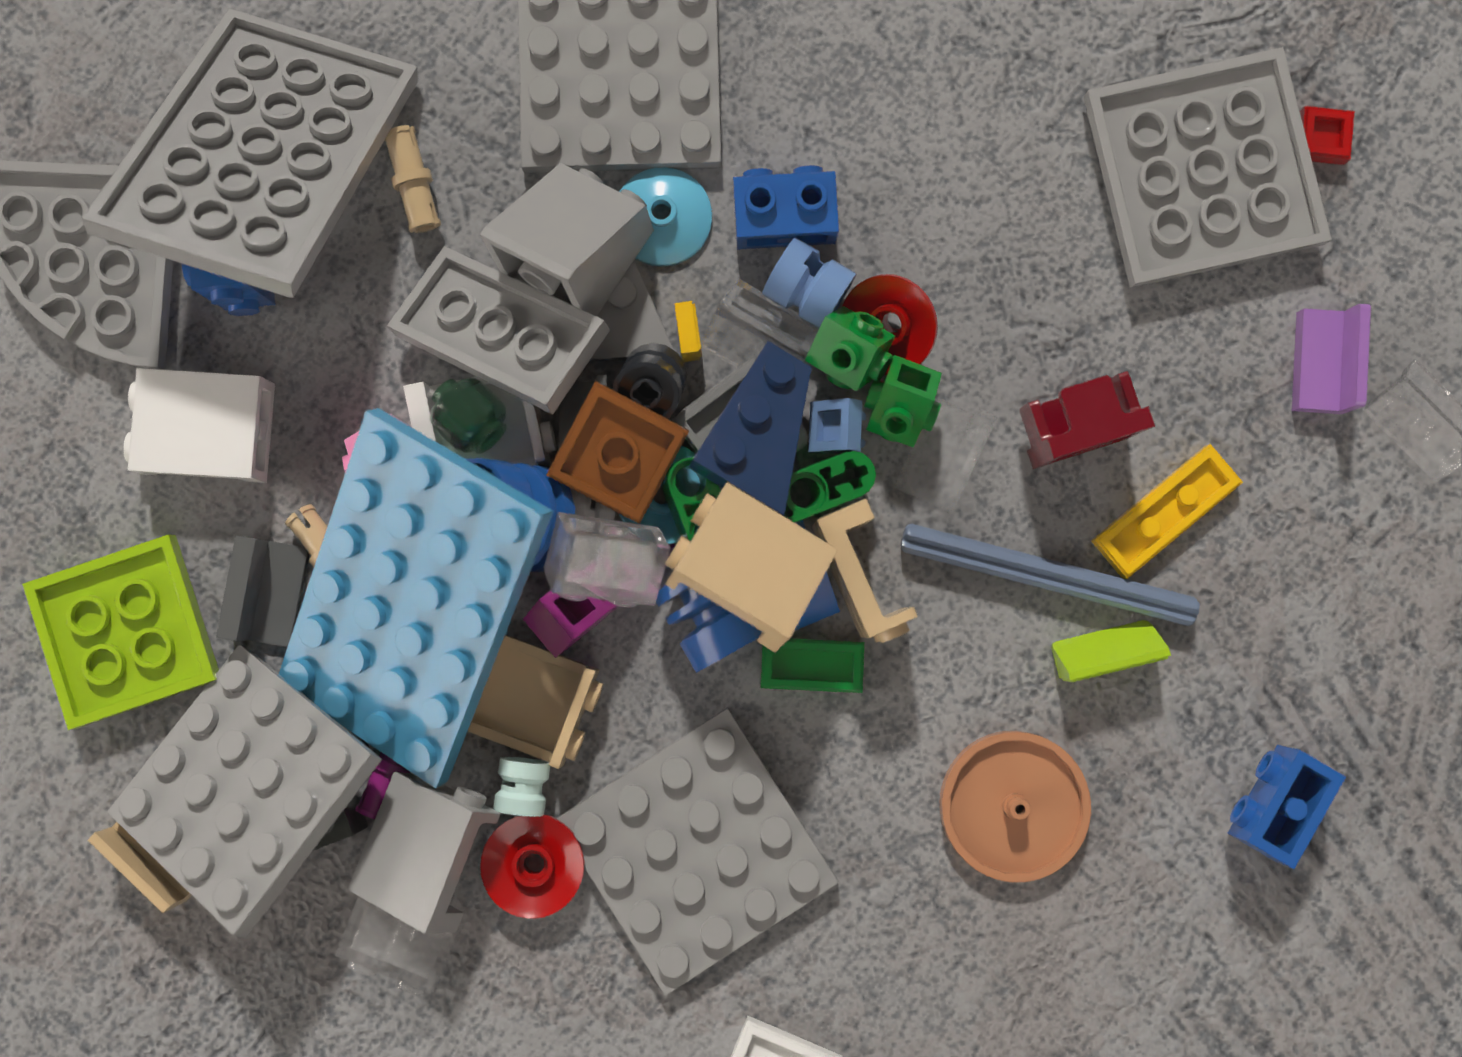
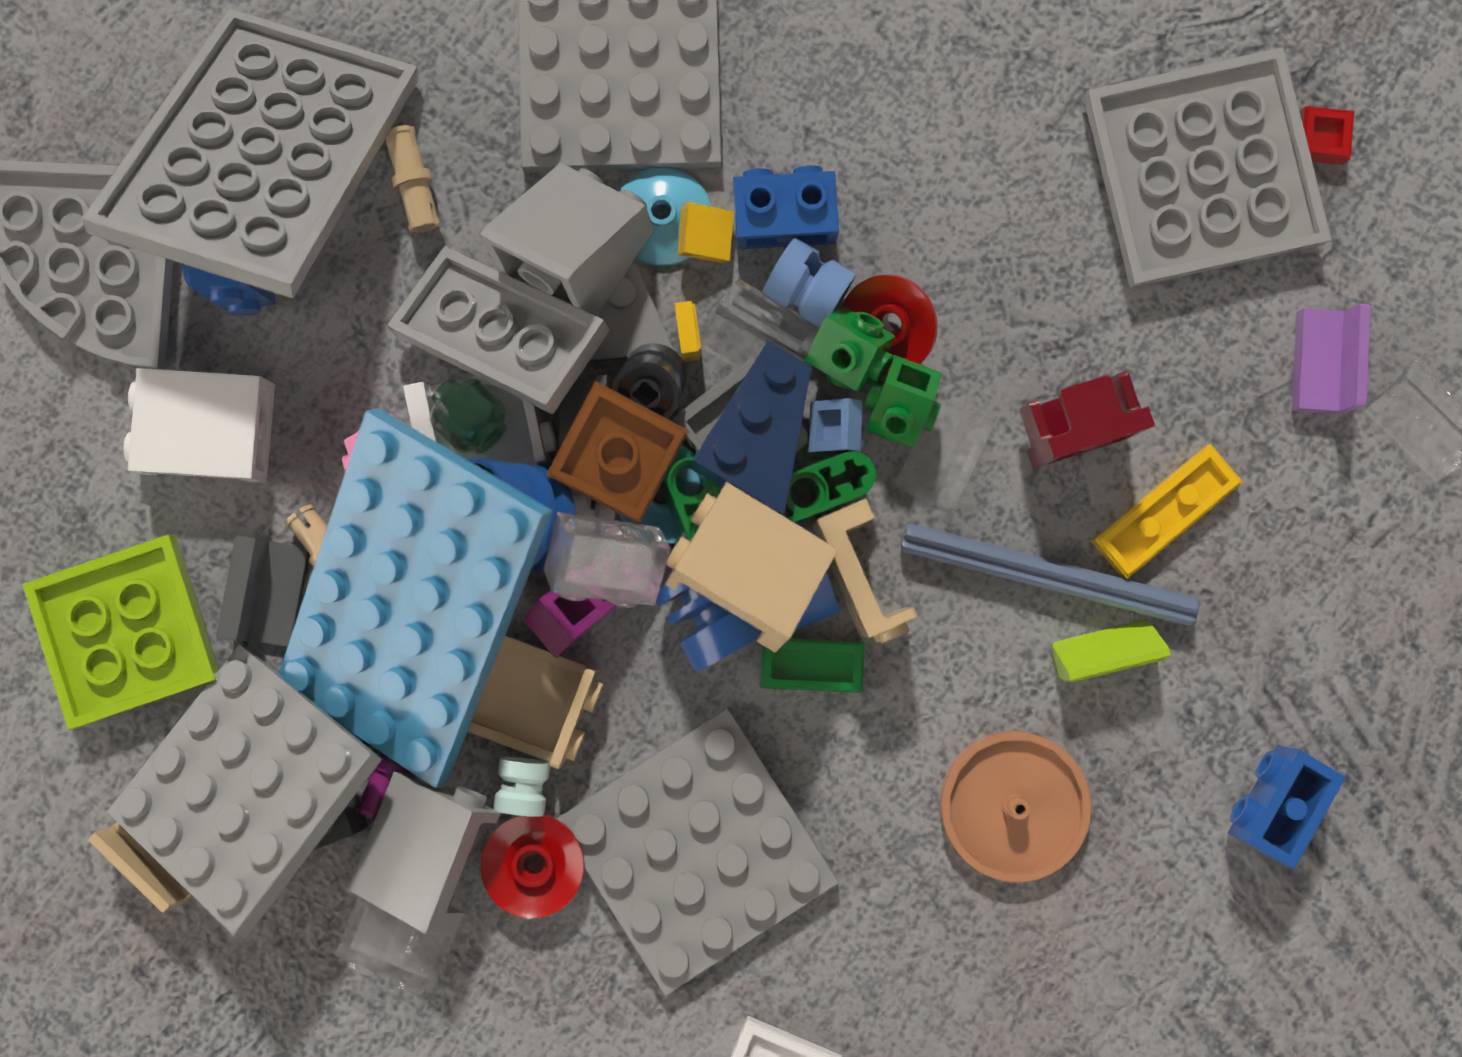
none -> yellow tile [677,202,734,263]

